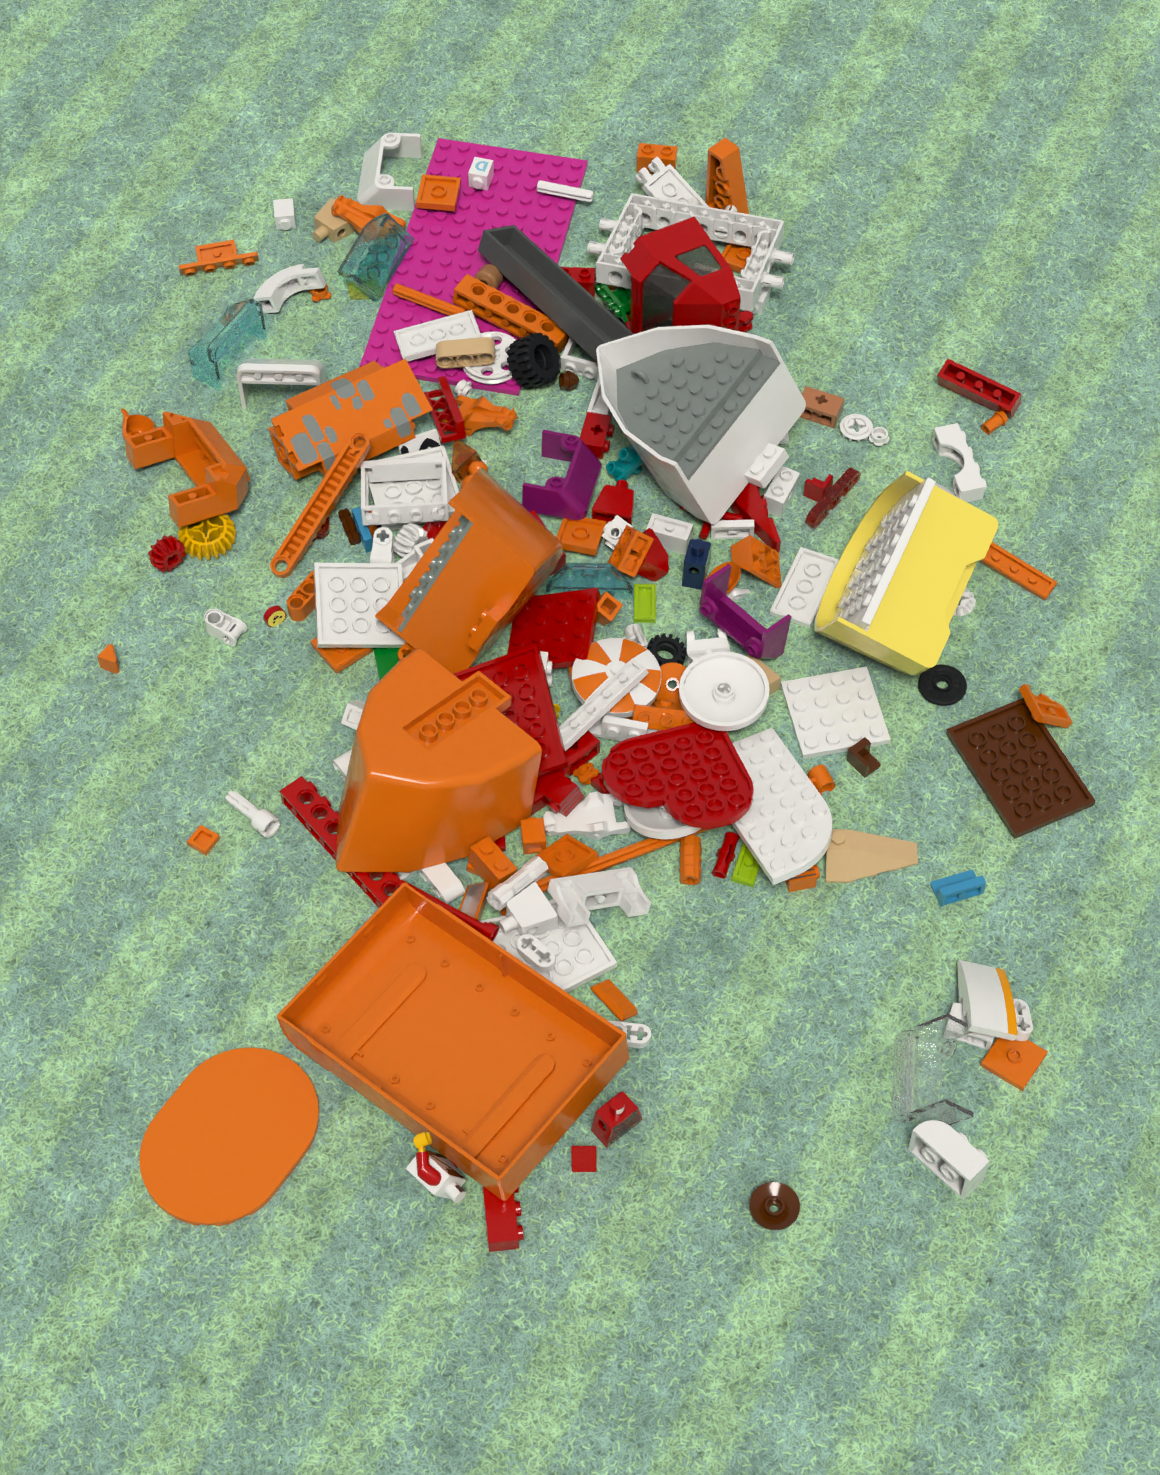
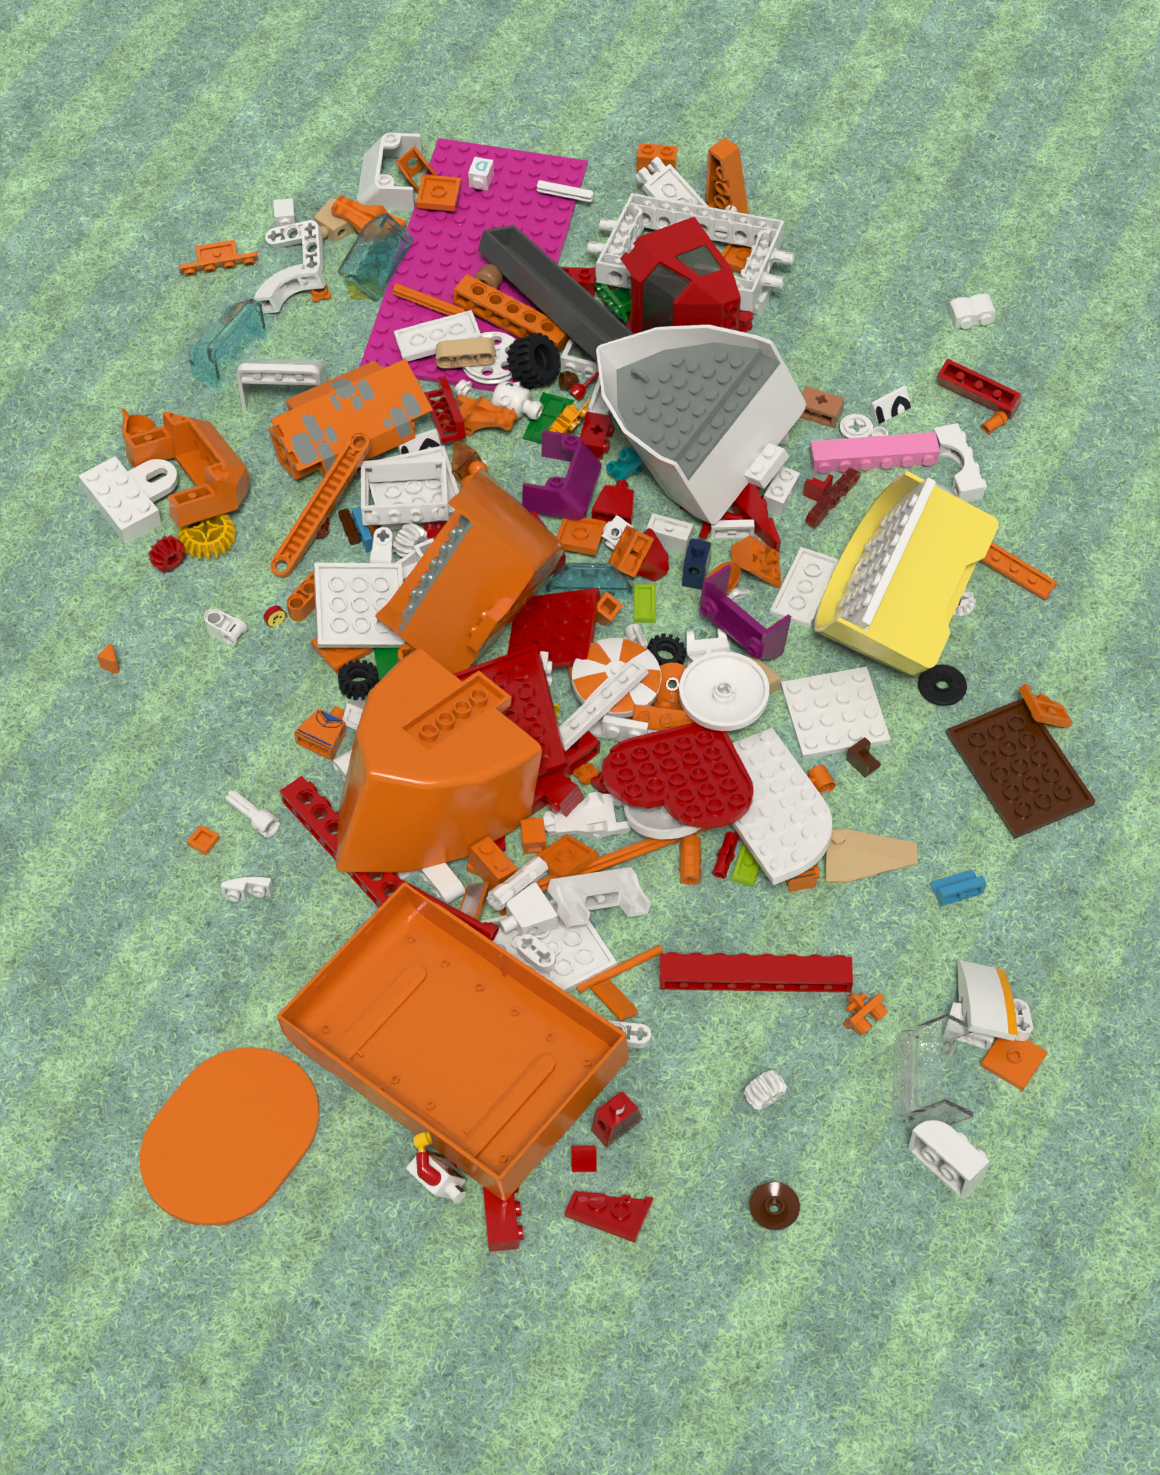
none -> white brick [79,456,178,545]
none -> white slope [221,877,273,902]
none -> white beam [265,220,324,272]
none -> orange torso [294,706,347,761]
none -> black tyre [338,659,379,700]
none -> orange piece [395,146,438,192]
none -> white piece [491,381,543,420]
none -> green piece [523,392,574,444]
none -> light orange hinge [548,398,591,435]
none -> red wing [564,1191,654,1243]
none -> red hinge [568,371,599,402]
none -> orange bar [576,945,663,994]
none -> red brick [660,952,853,993]
none -> white gear [744,1070,787,1110]
none -> bright pink brick [810,432,940,474]
none -> orange hips [842,993,888,1036]
none -> white slope [870,386,911,424]
none -> white brick [949,294,996,329]

